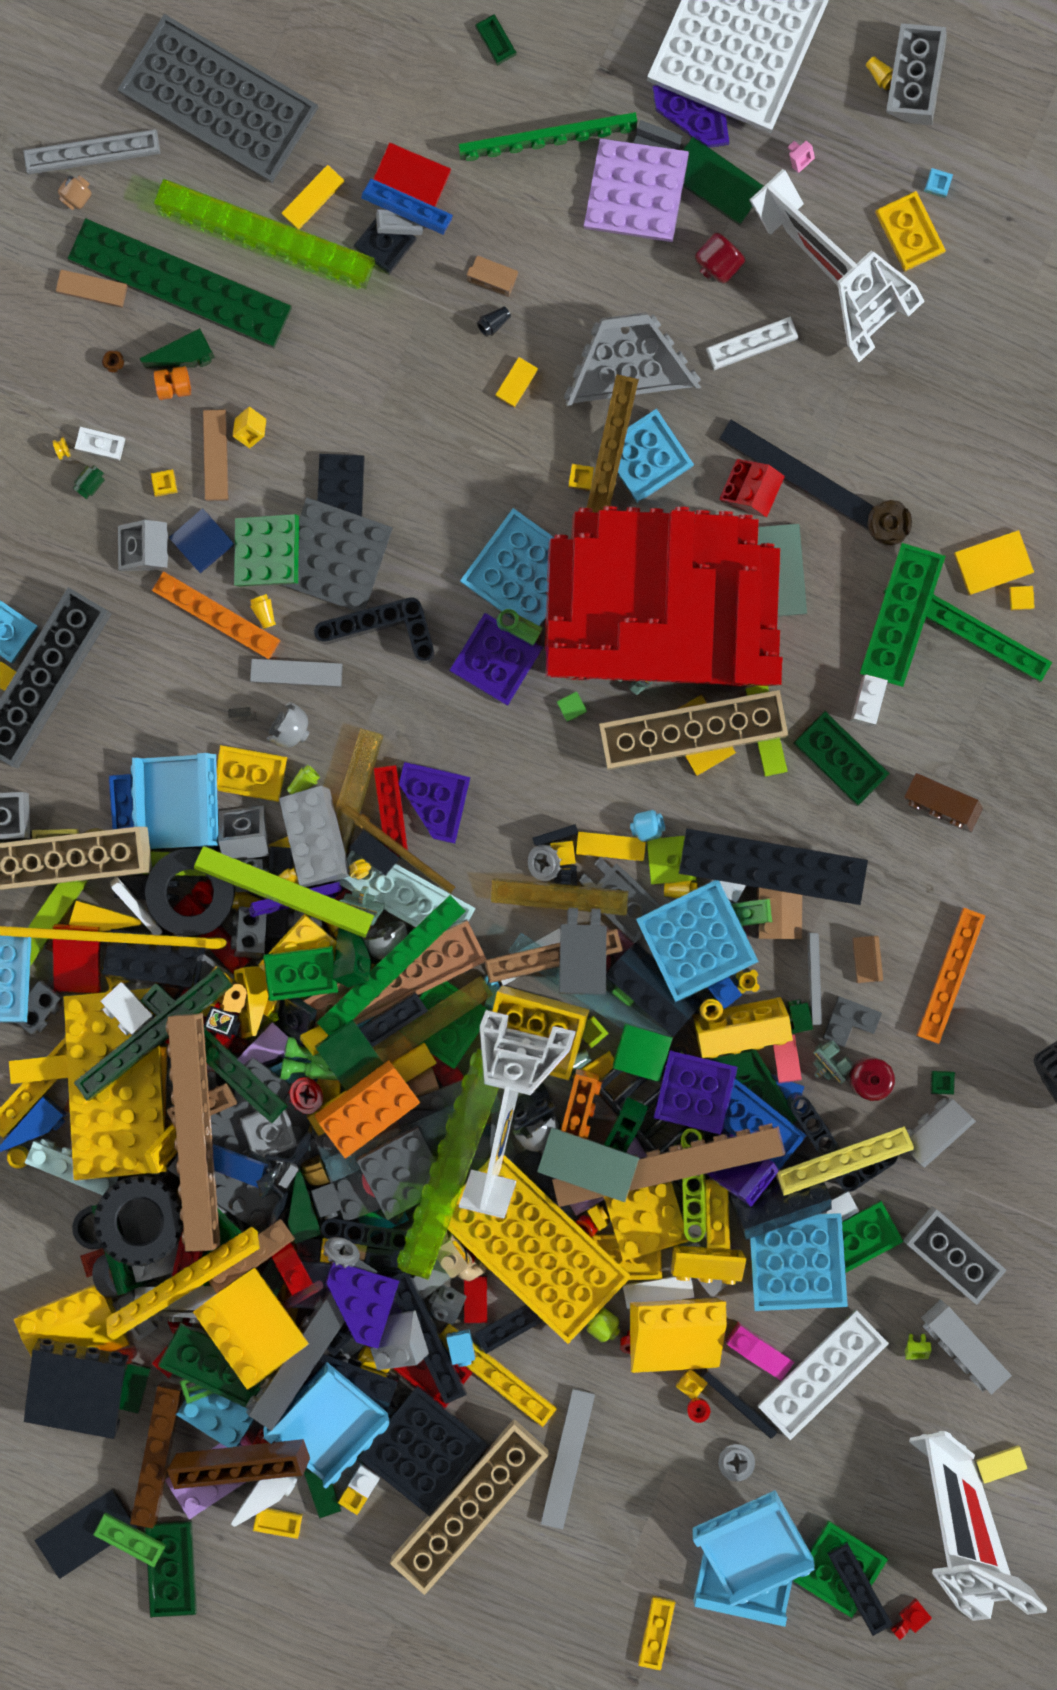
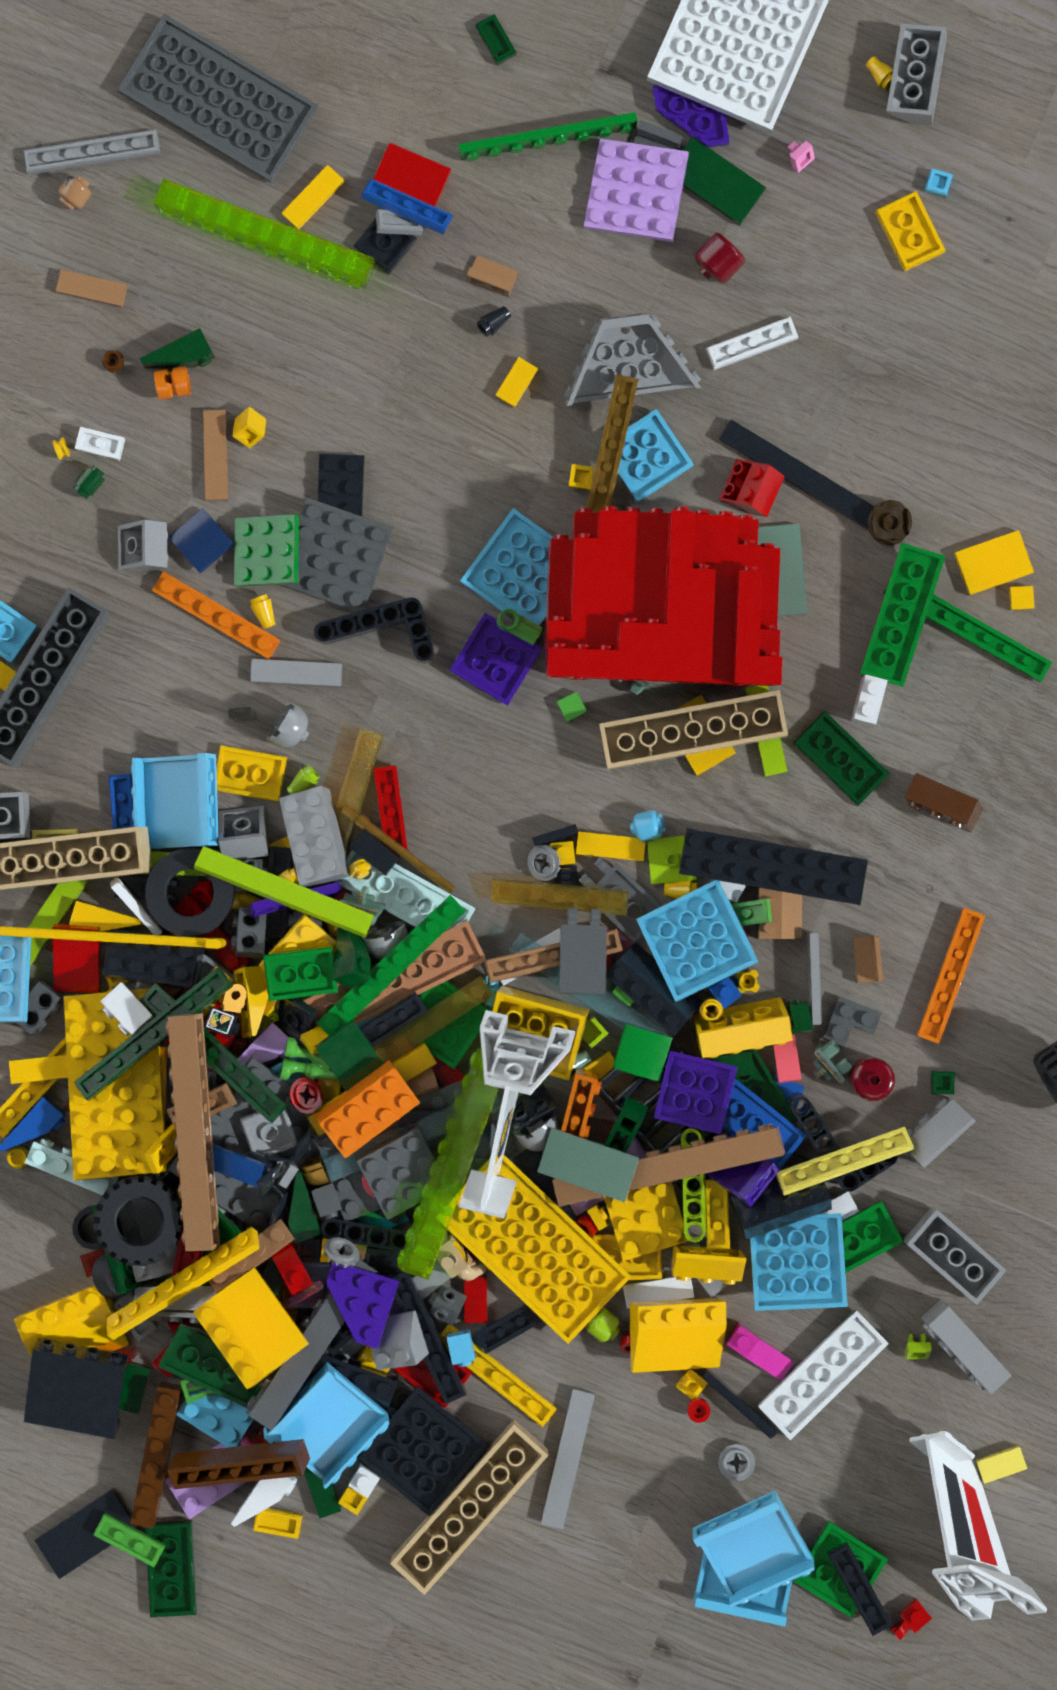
dark green plate [67,218,292,349] -> none
yellow tile [150,469,178,497] -> none
dark purple plate [399,762,471,844] -> none
yellow tile [638,1596,675,1671] -> none
white piece [750,169,925,362] -> none

